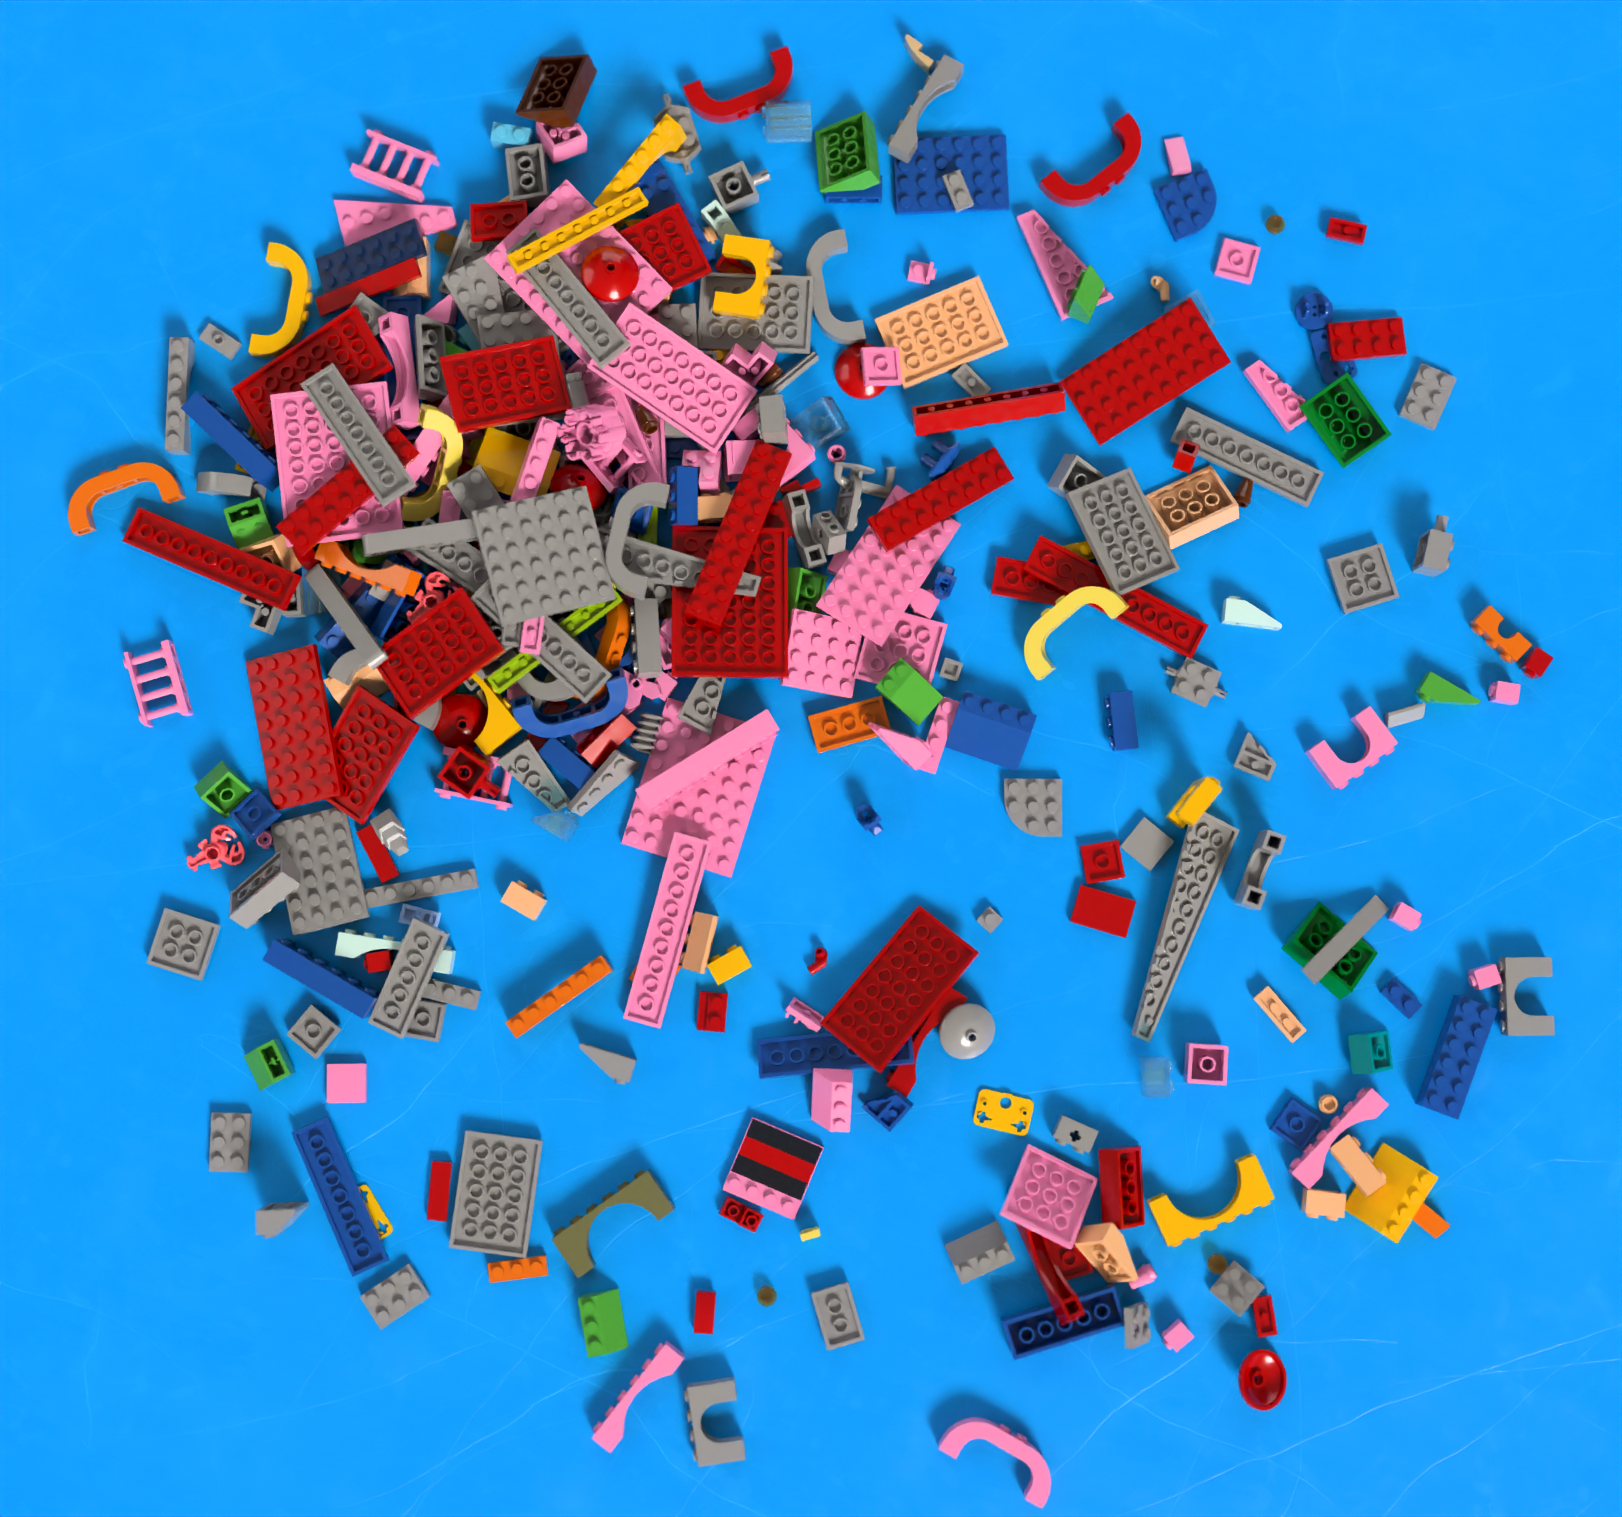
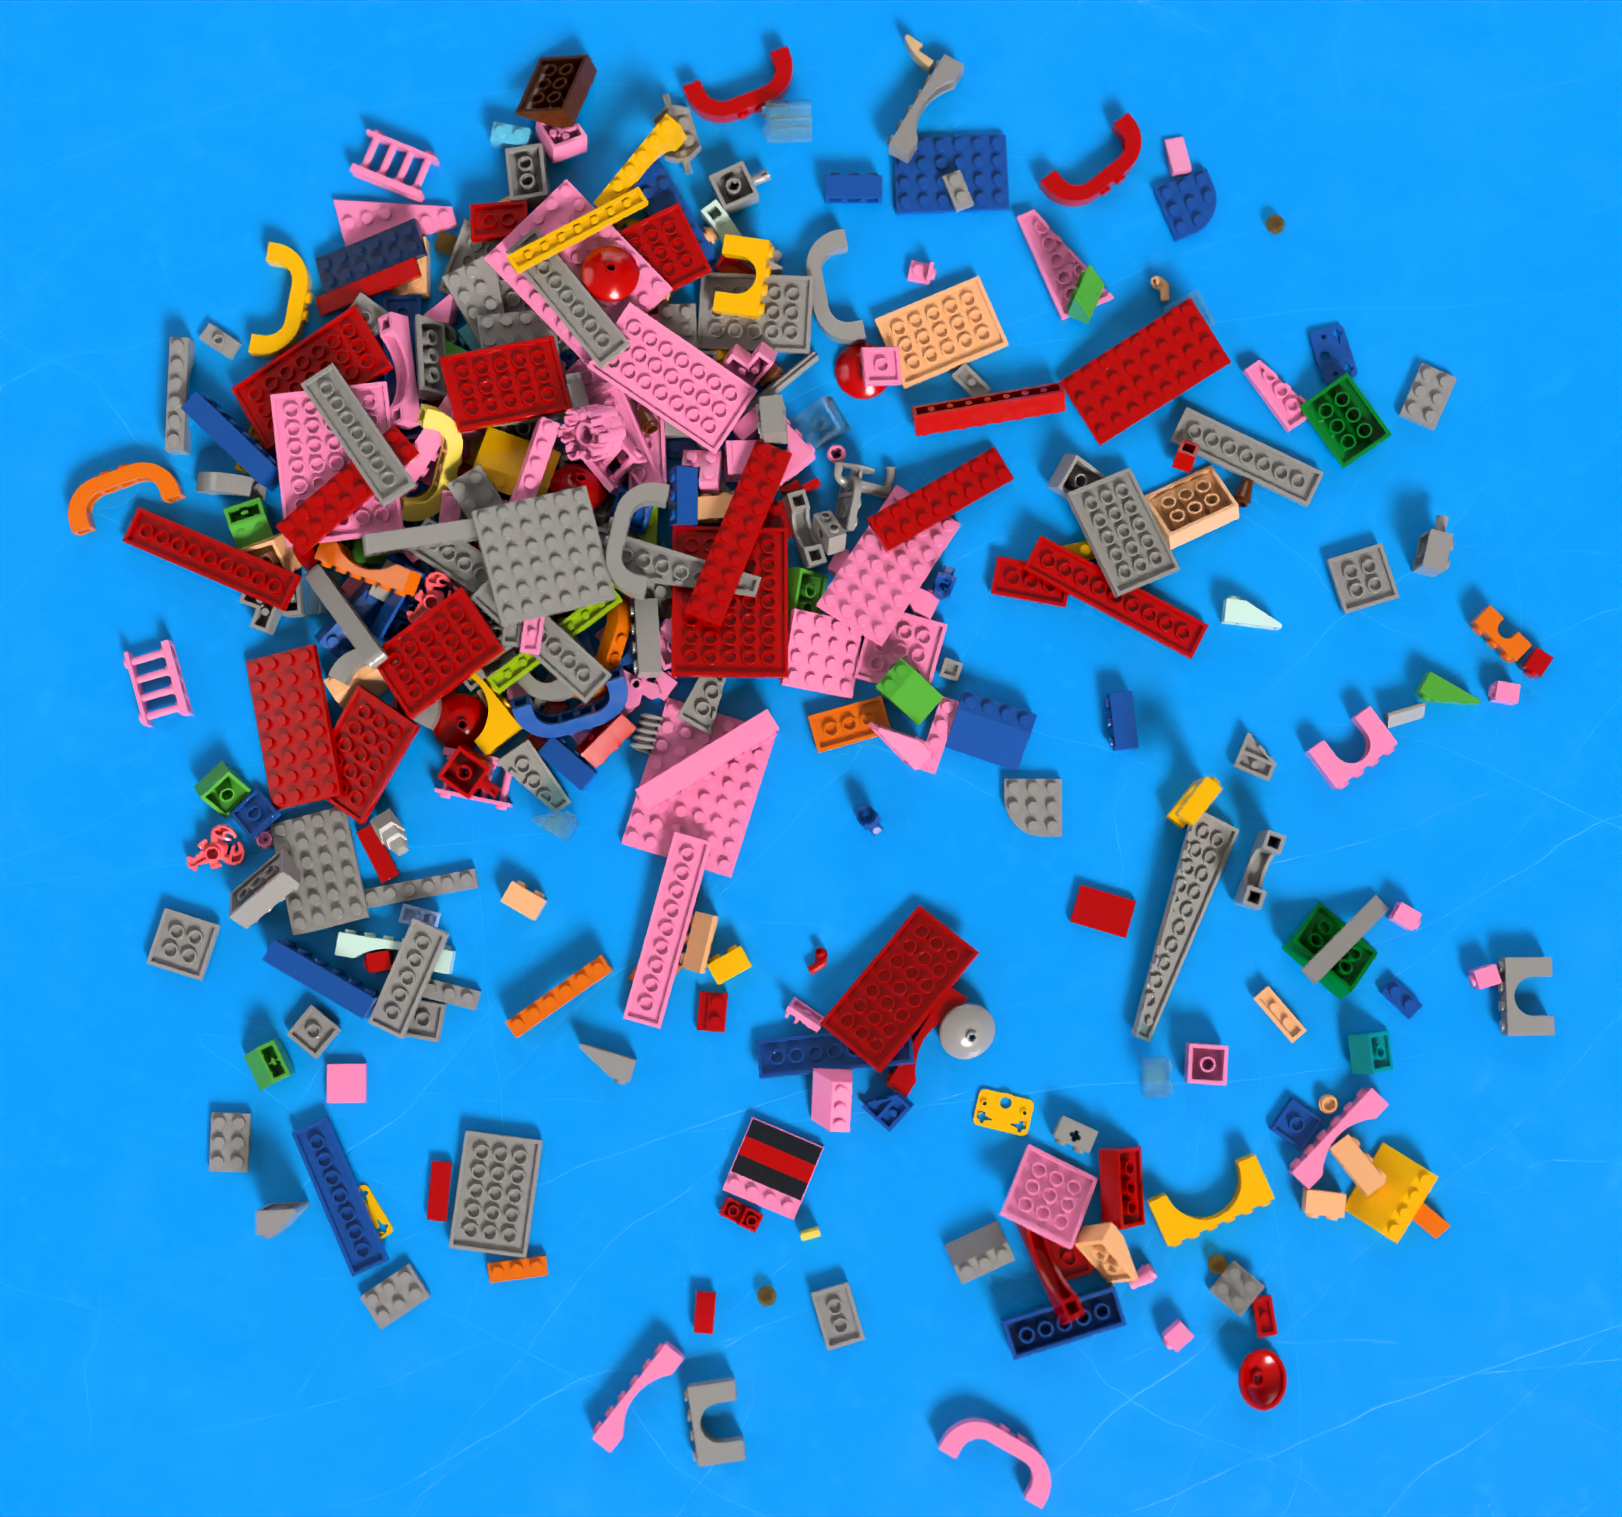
olive arch [551,1169,675,1278] -> none
light grey wing [566,749,642,816] -> none
bright green slope [578,1288,629,1358] -> none
bright green slope [815,111,880,193] -> none
blue connector [920,438,961,482] -> none
light grey plate [976,906,1003,934] -> none
light yellow arch [1024,586,1130,680] -> none
red tile [1080,840,1125,884] -> none
light grey tile [1120,817,1174,871] -> none
light grey plate [1124,1302,1151,1349] -> none
light grey plate [1164,657,1227,708] -> none
bright pink tile [1214,238,1261,285] -> none
blue plate [1295,292,1333,330] -> none
red plate [1325,217,1367,245] -> none
red plate [1326,317,1407,362] -> none
blue brick [1415,995,1497,1120] -> none

